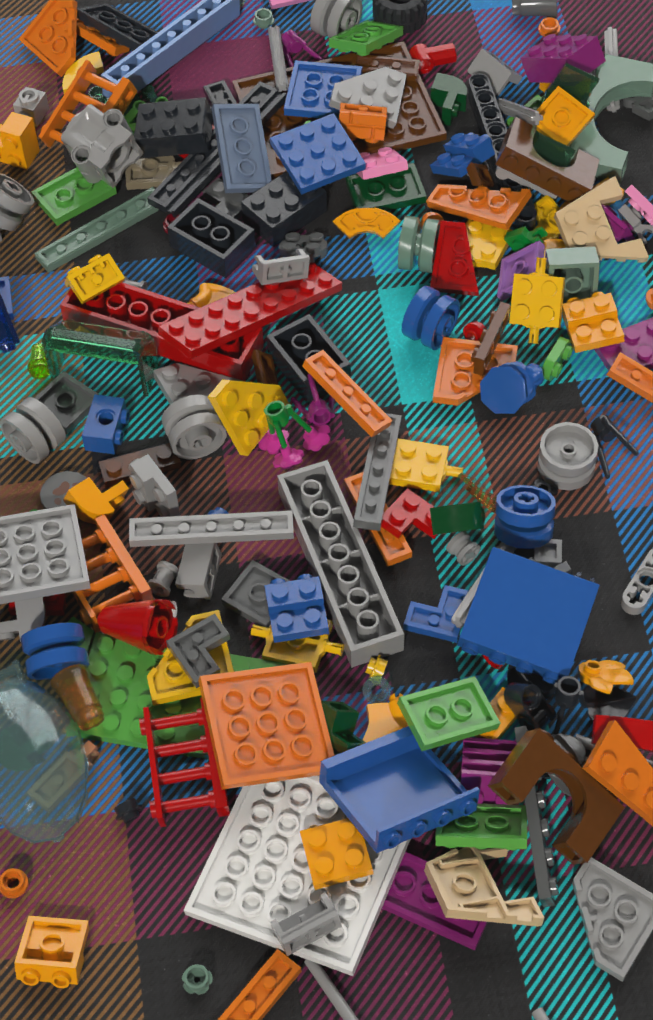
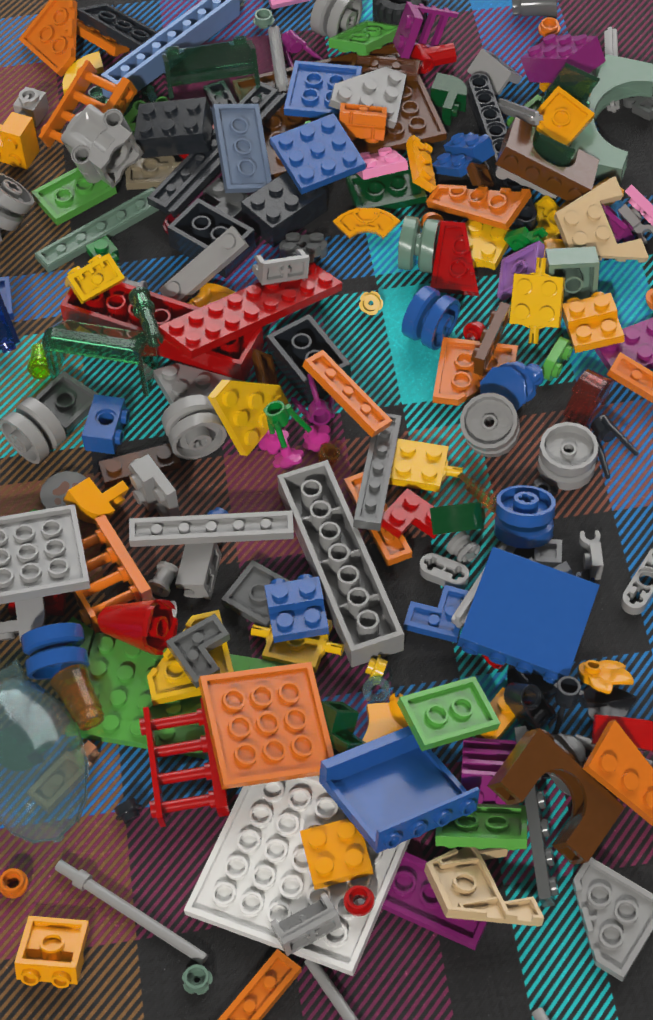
none -> light grey bar [55,859,208,965]
none -> green plate [86,236,121,270]
none -> clear green pin [128,287,163,347]
none -> light grey plate [159,226,249,302]
none -> clear green windscreen [161,36,260,98]
none -> clear orange hinge [318,443,340,466]
none -> red plate [344,885,375,916]
none -> yellow plate [359,291,383,315]
none -> magenta plate [393,1,458,59]
none -> light orange plate [406,135,437,193]
none -> light grey beam [419,553,469,589]
none -> light grey wheel [460,393,520,457]
none -> clear red brick [563,369,615,426]
none -> light grey plate [579,530,604,580]

